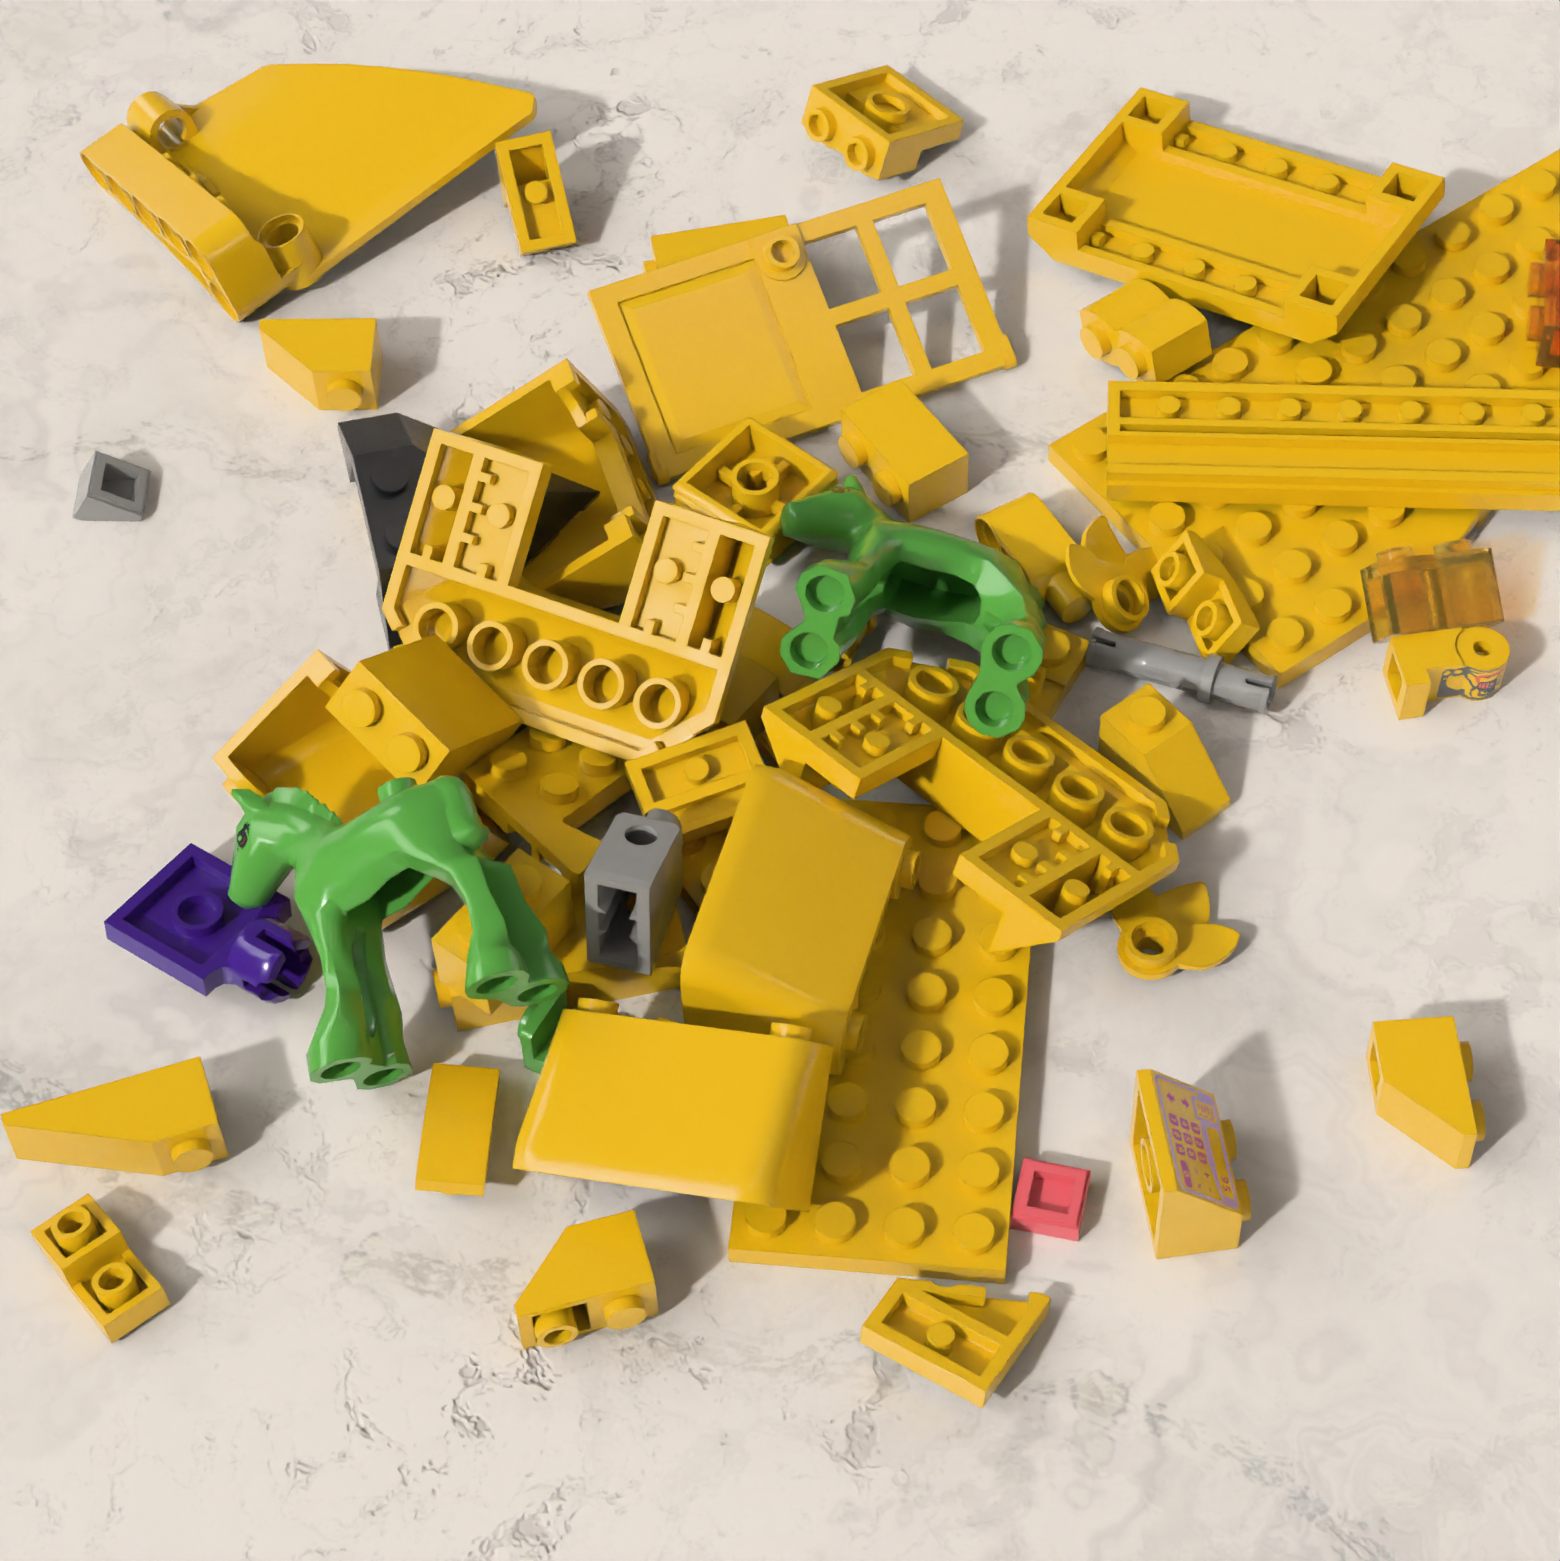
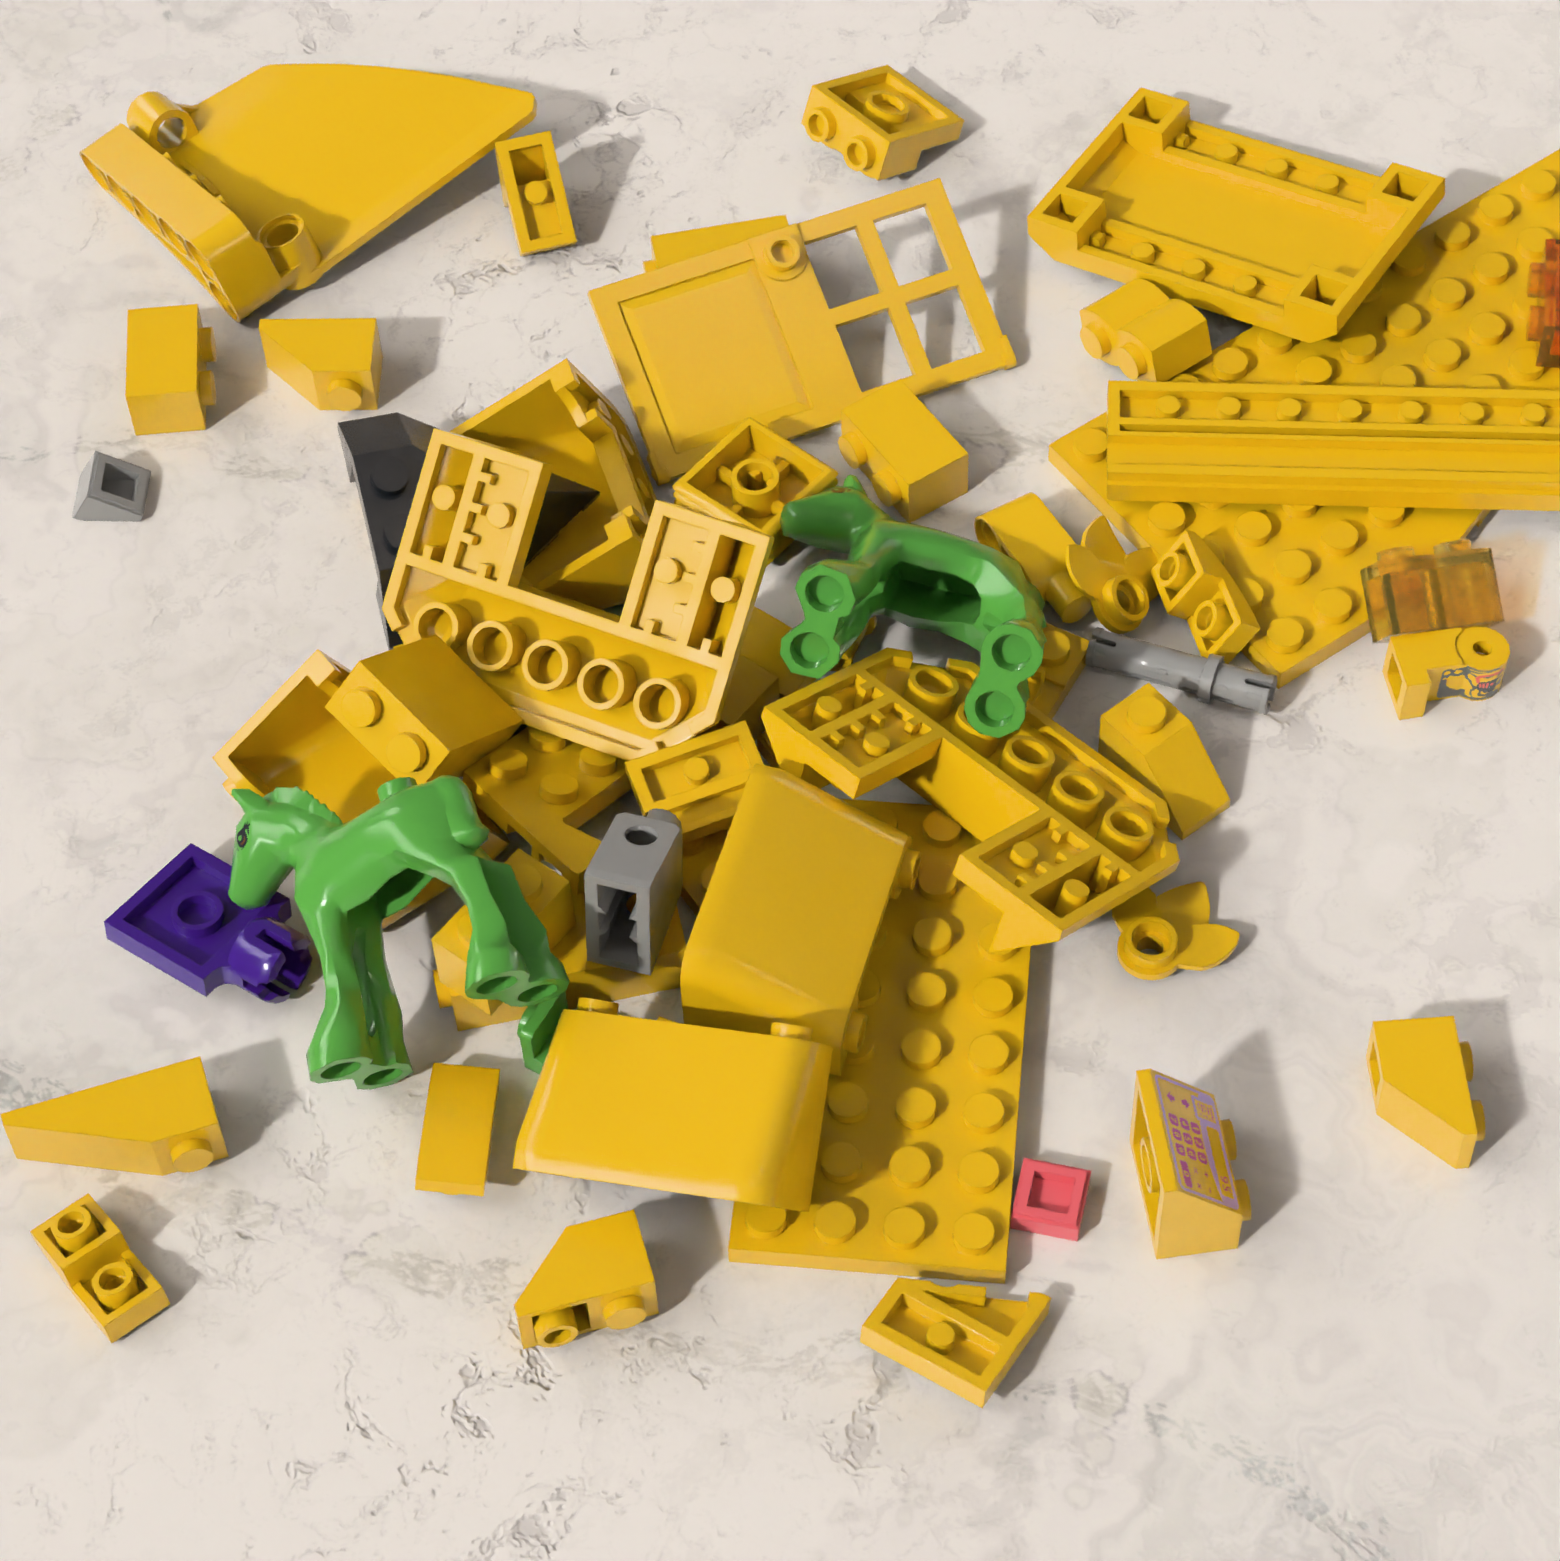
none -> yellow brick [125,304,216,436]

